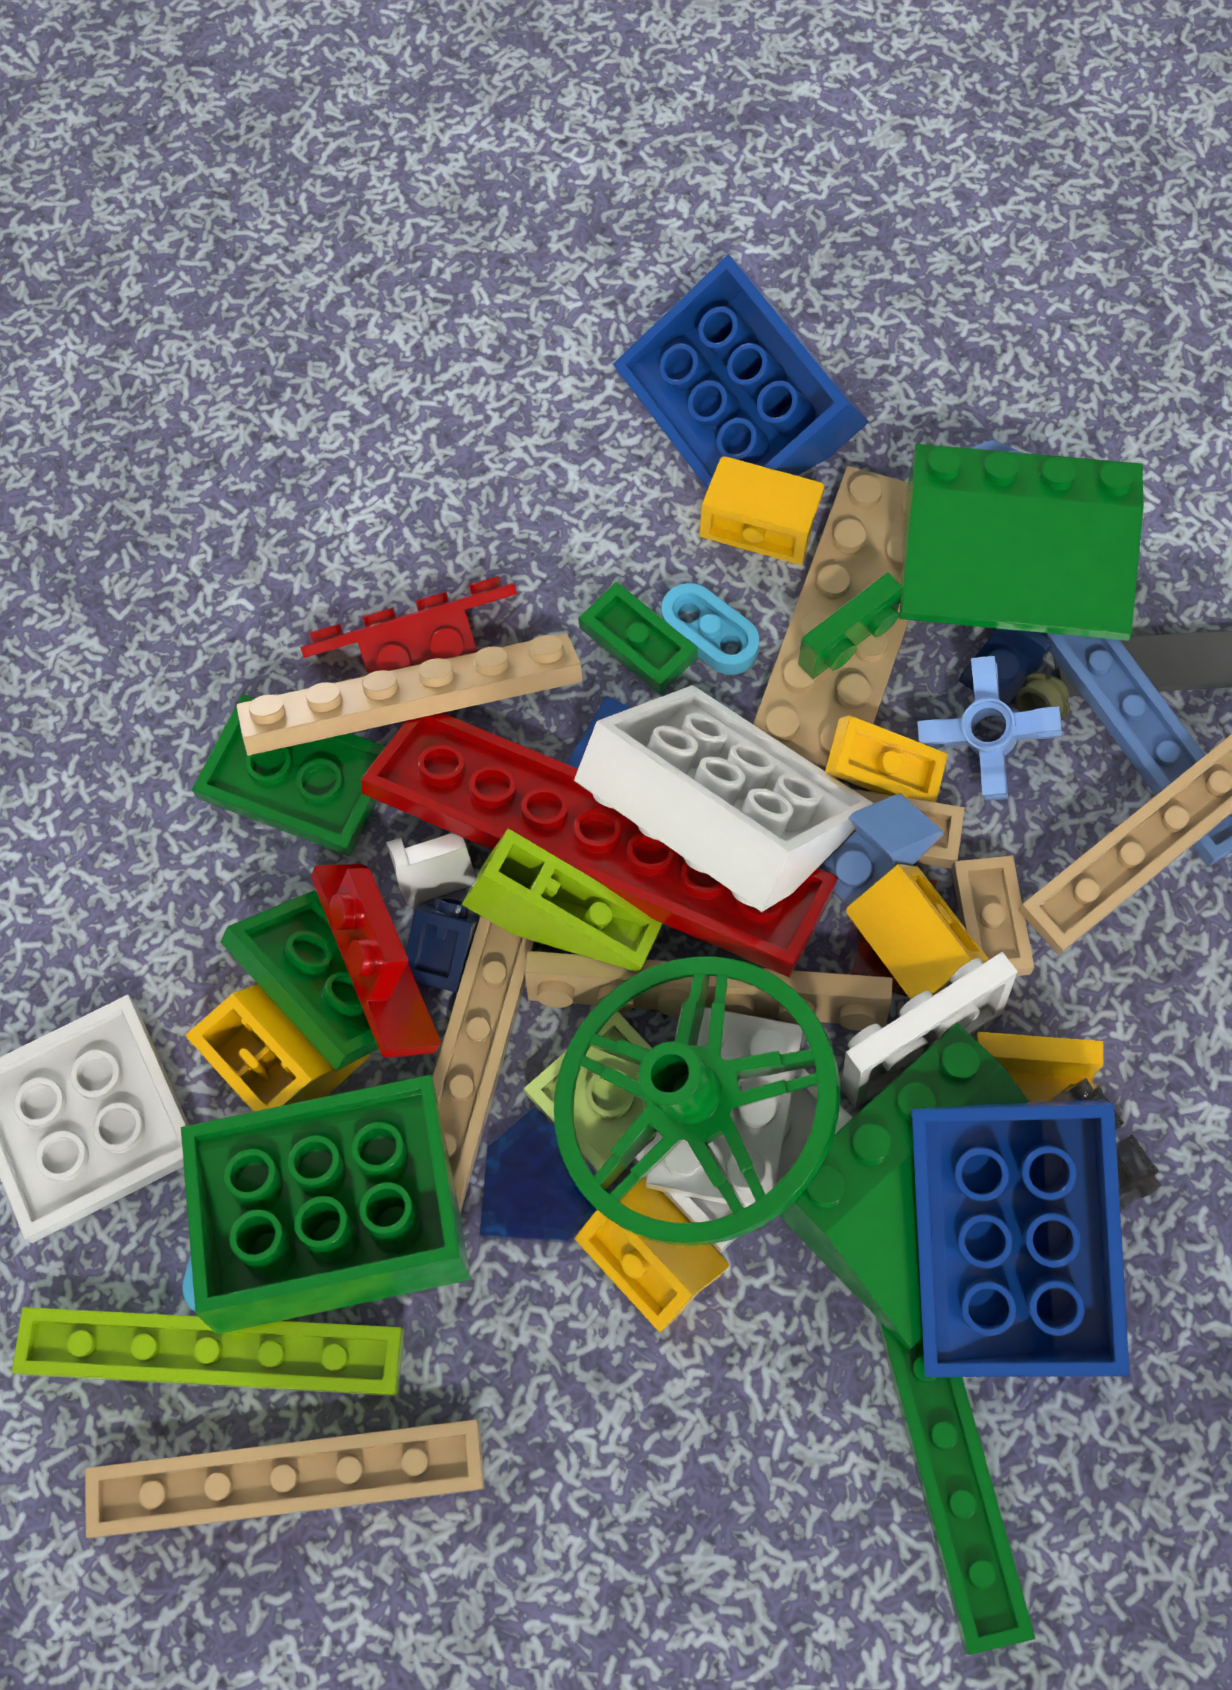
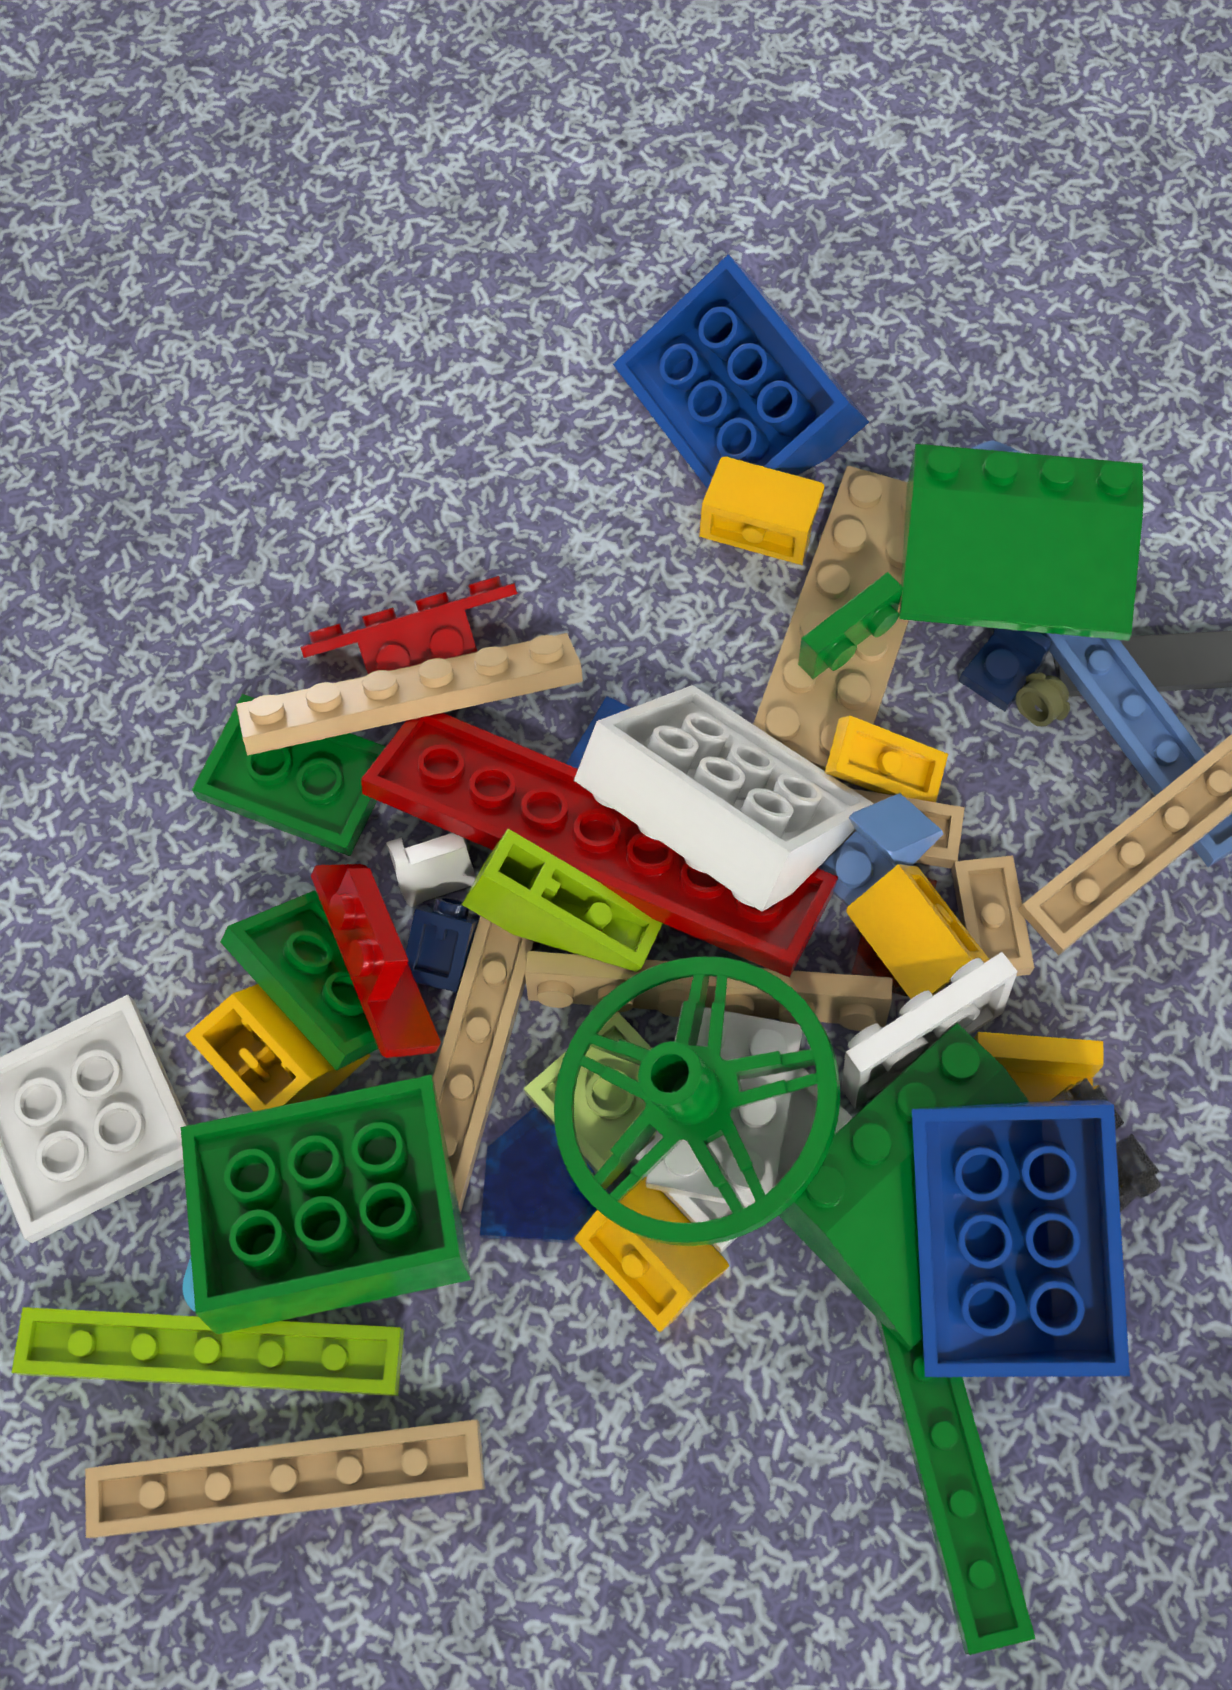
green plate [578,582,698,695] -> none
medium azure plate [661,583,759,675] -> none
light blue pin [917,656,1062,801] -> none

